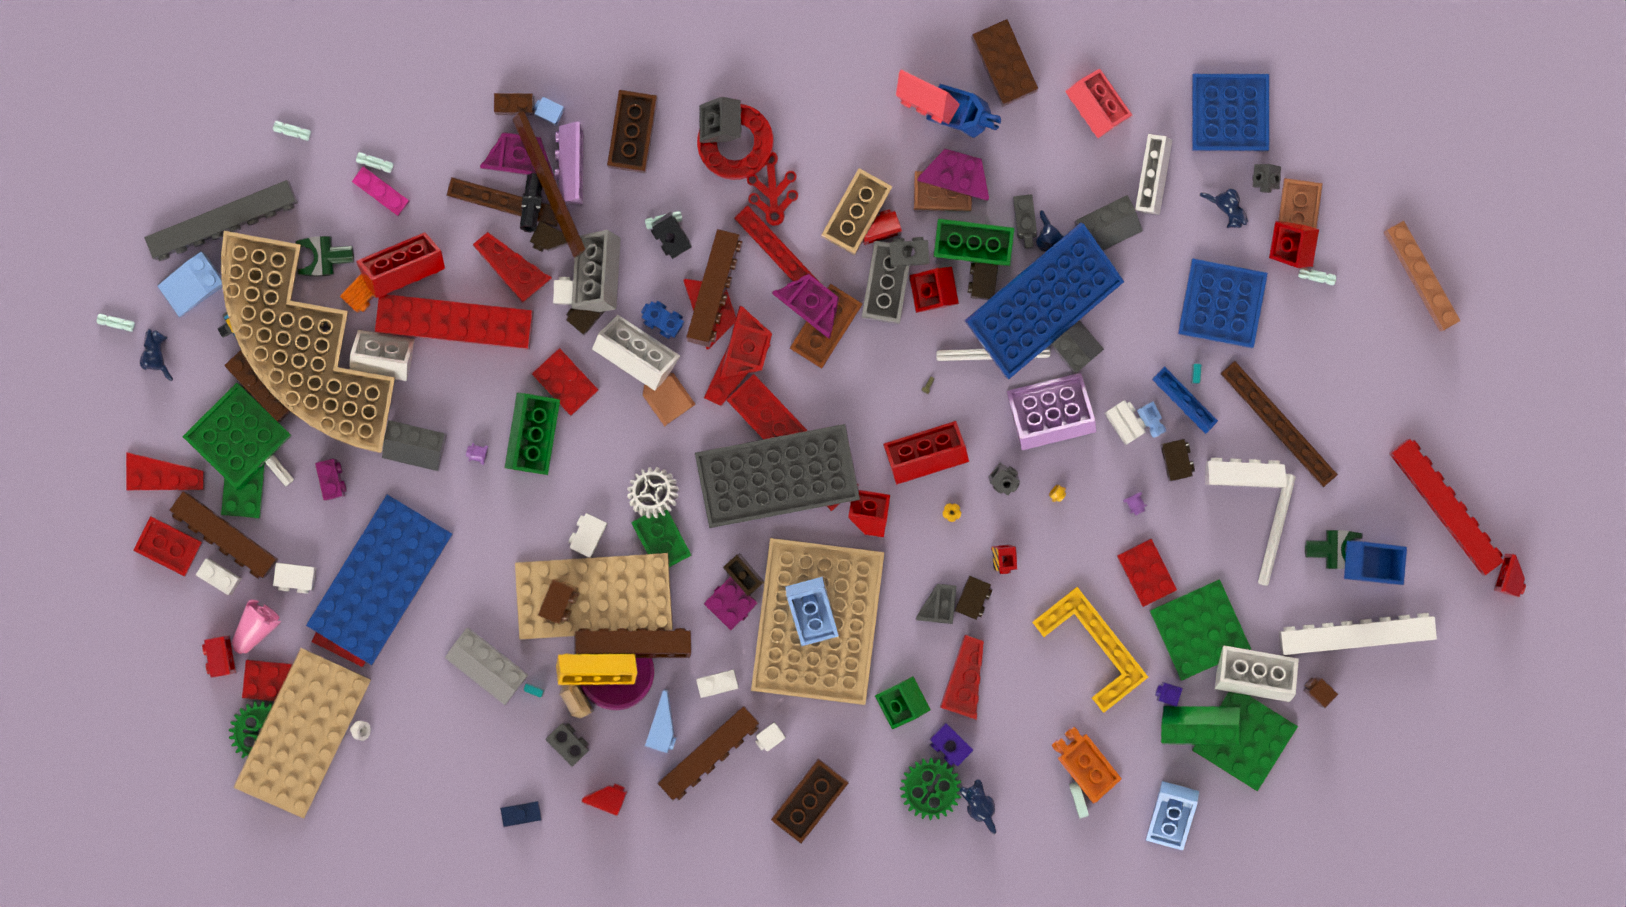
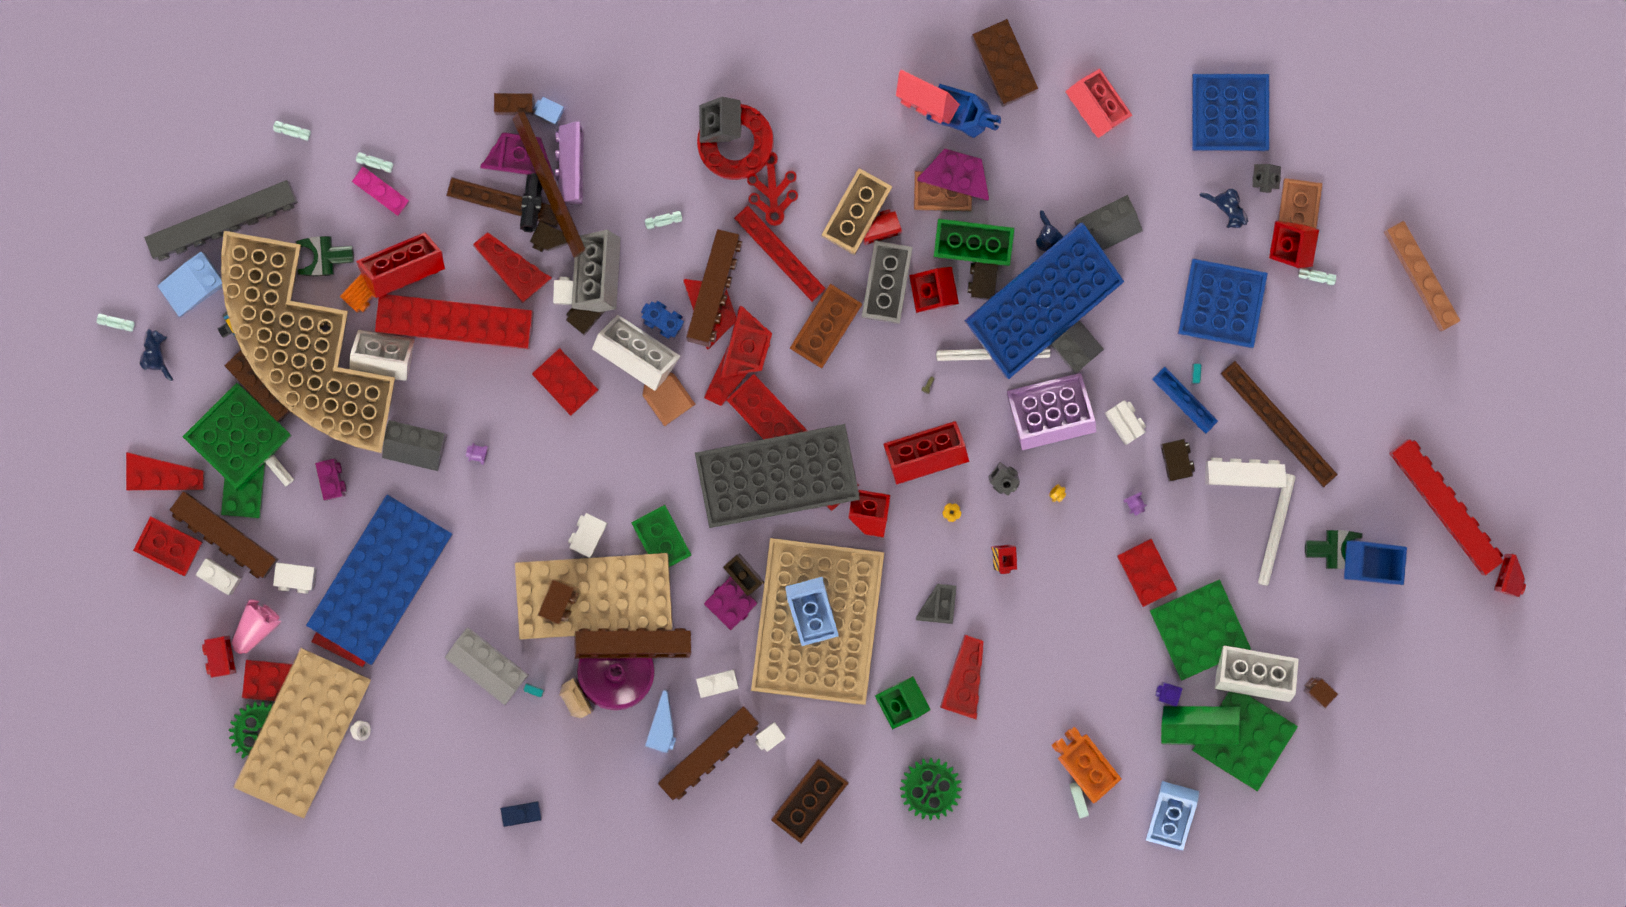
green slope [504,393,560,475] -> none
dark grey brick [545,723,590,767] -> none
yellow brick [556,654,637,685] -> none
red slope [581,783,627,816] -> none
reddish brown brick [607,90,658,174] -> none
white gear [627,467,679,519] -> none
black brick [651,212,692,259] -> none
magenta wing [772,274,839,339] -> none
dark grey brick [889,237,930,267] -> none
dark purple brick [930,722,974,767] -> none
dark brown brick [955,576,993,620] -> none
dark blue animal [959,779,996,834] -> none
dark grey hinge [1013,194,1037,248] -> none
yellow plate [1032,587,1149,713] -> none
white brick [1135,134,1172,215] -> none
light blue plate [1137,401,1166,438] -> none
white brick [1279,613,1437,655] -> none

